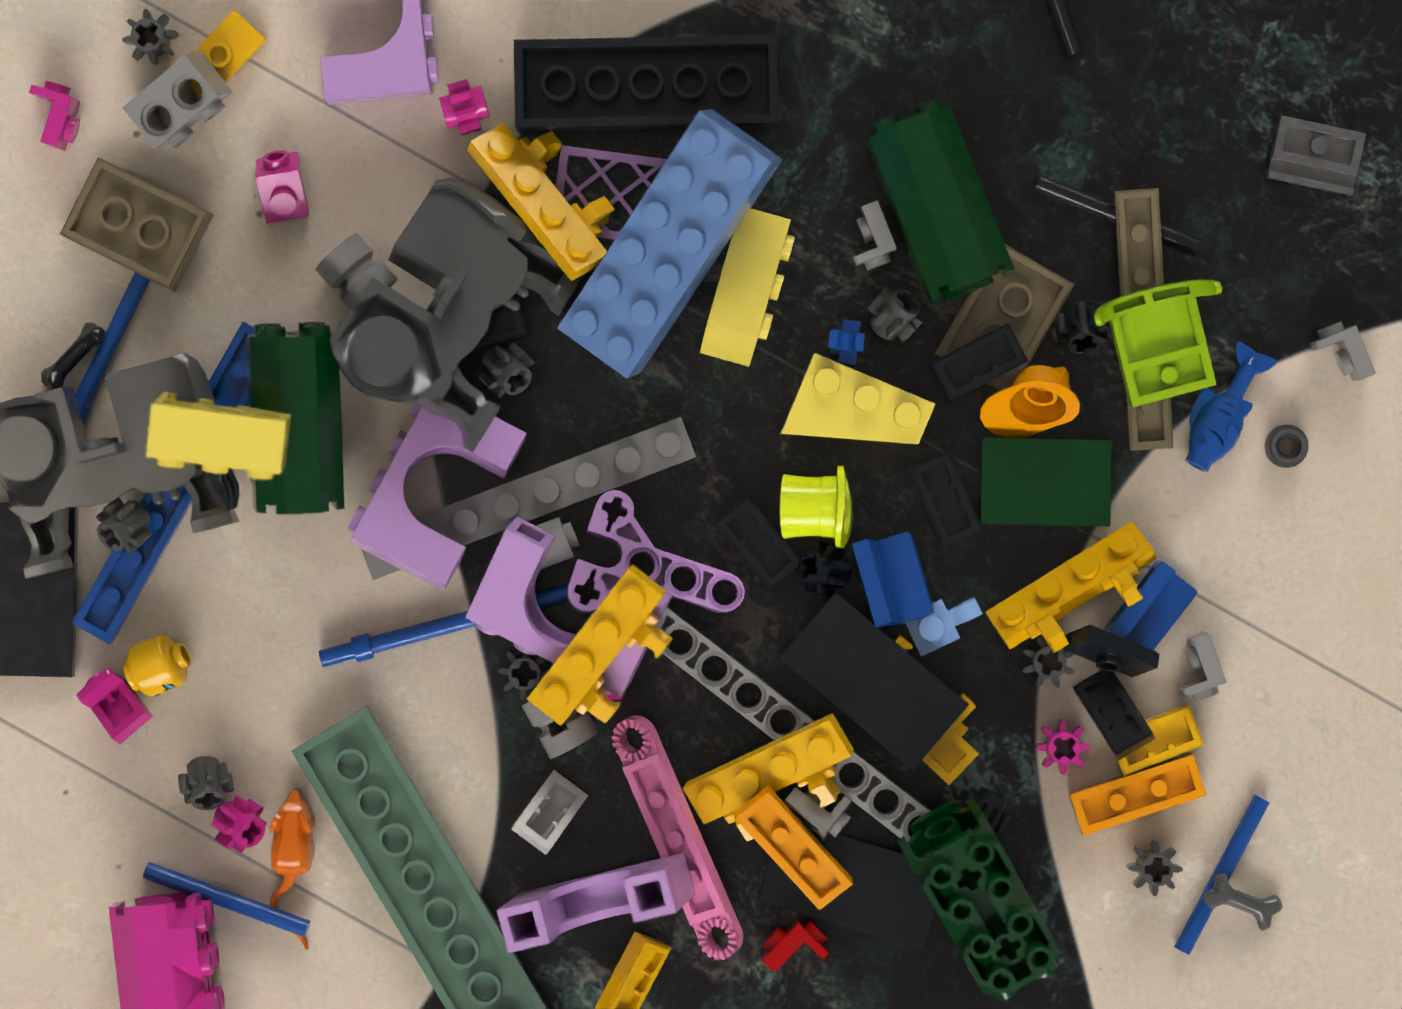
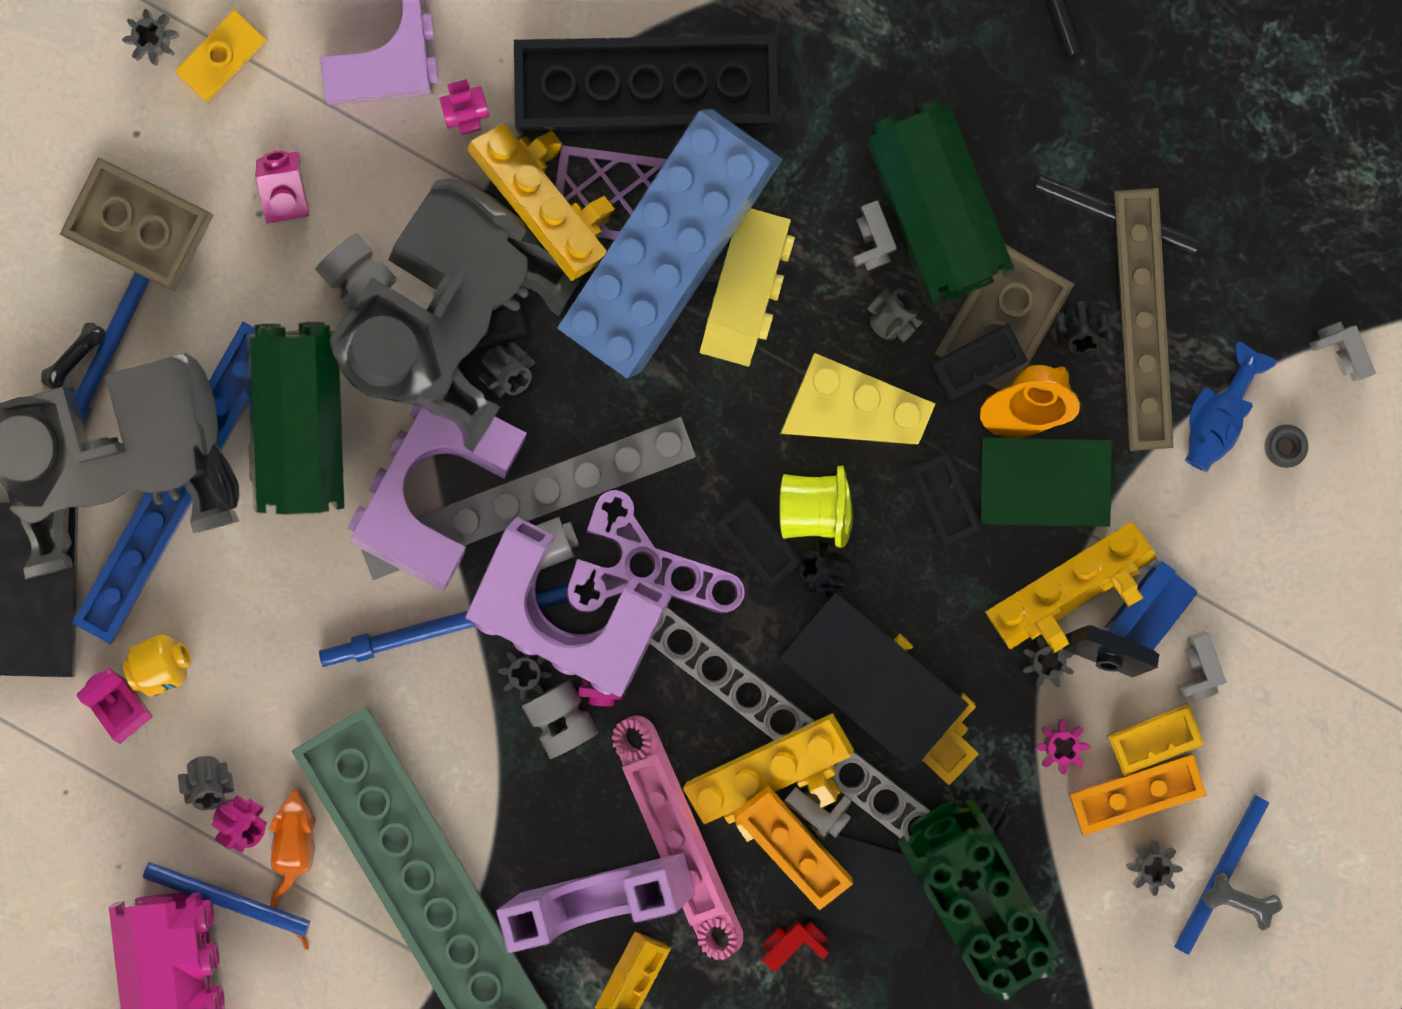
dark pink bracket [29,81,80,151] -> none
dark grey gear [96,498,152,554] -> none
light grey brick [123,50,233,149] -> none
light yellow wedge [146,391,291,480] -> none
white slope [511,770,588,855] -> none
yellow hinge [527,564,672,726] -> none
blue plate [828,320,865,366] -> none
blue panel [852,532,934,629] -> none
light blue plate [906,597,982,657] -> none
black plate [1073,670,1155,761] -> none
lime piece [1094,280,1222,407] -> none
flat silver plate [1265,115,1366,196] -> none

